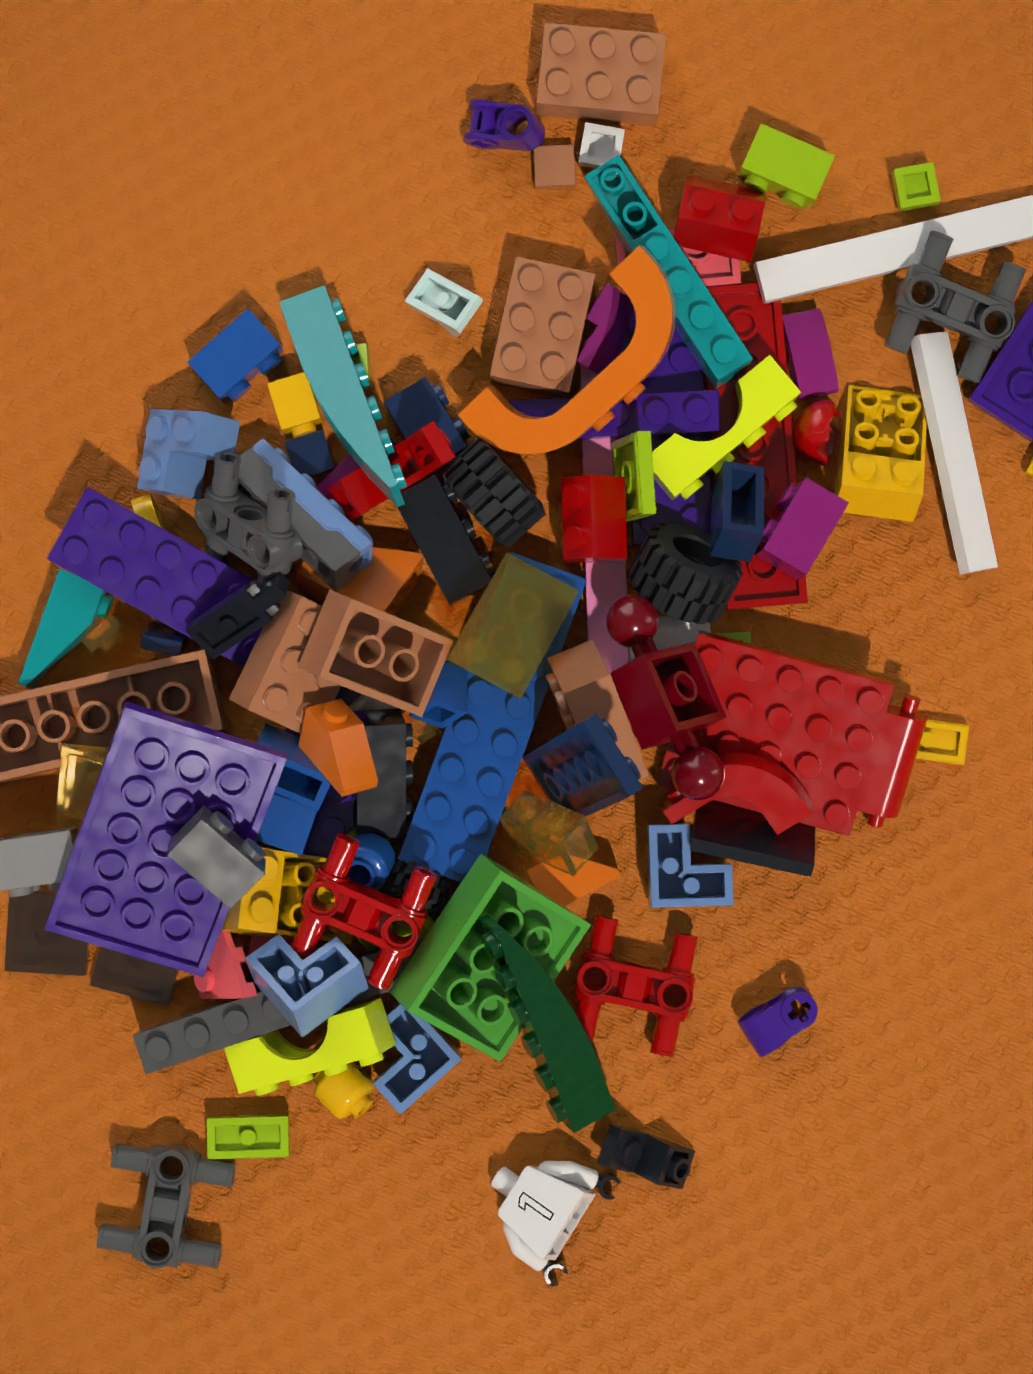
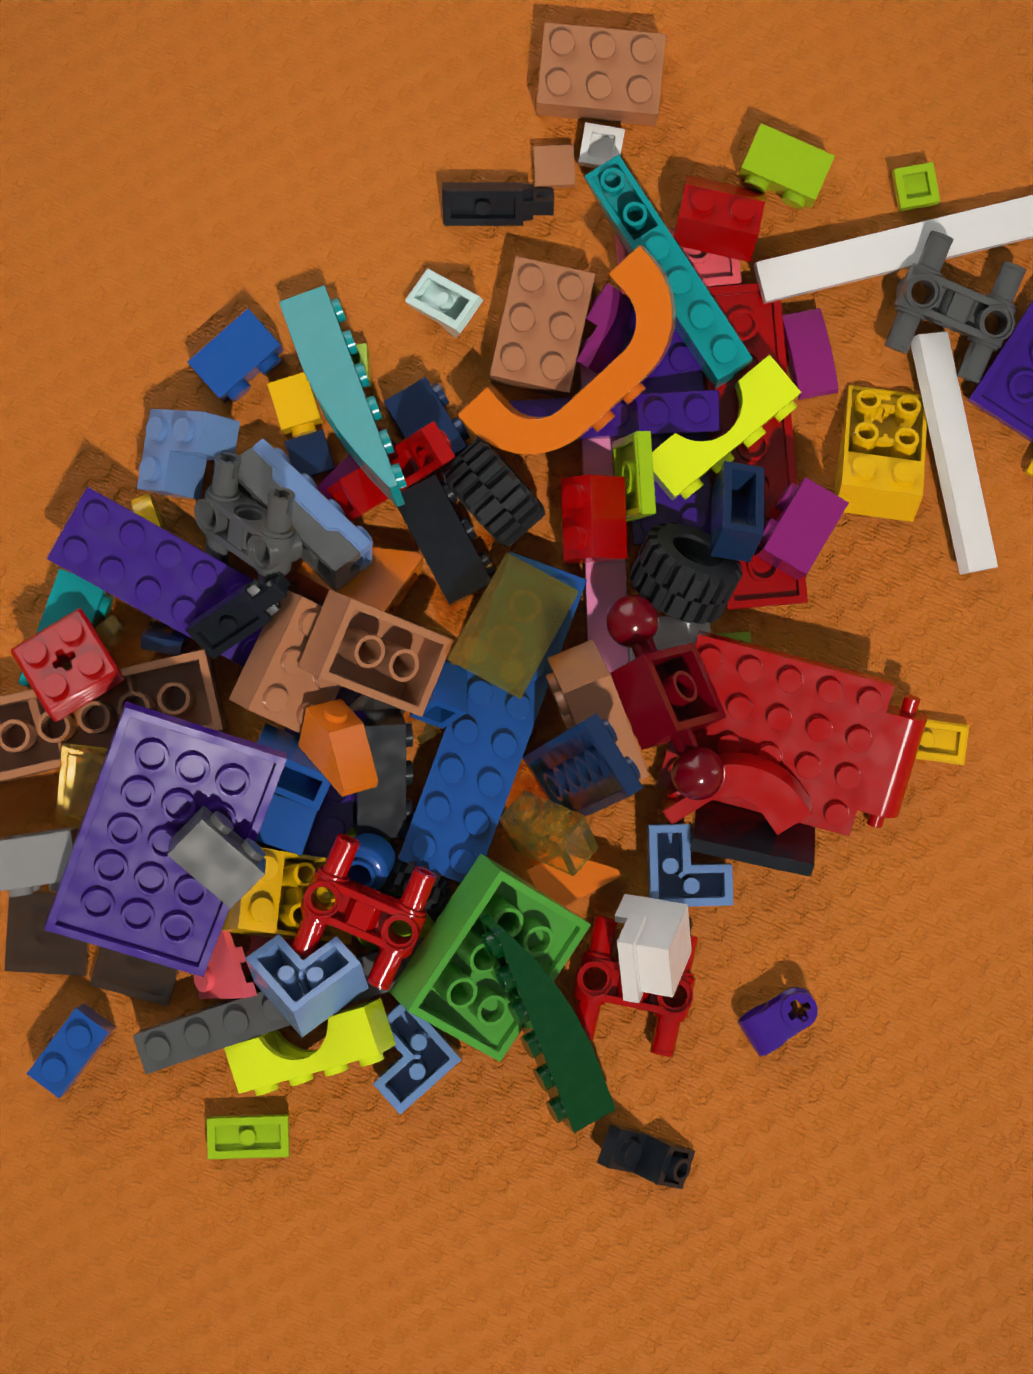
dark grey piece [96,1143,236,1268] -> none
yellow head [314,1062,374,1119] -> none
dark purple piece [463,99,545,151] -> none
white torso [491,1161,621,1286] -> none
red hair [793,399,840,467] -> none
none -> red brick [11,608,125,722]
none -> blue brick [27,1003,116,1098]
none -> black hinge [442,182,554,226]
none -> white plate [615,894,692,1003]

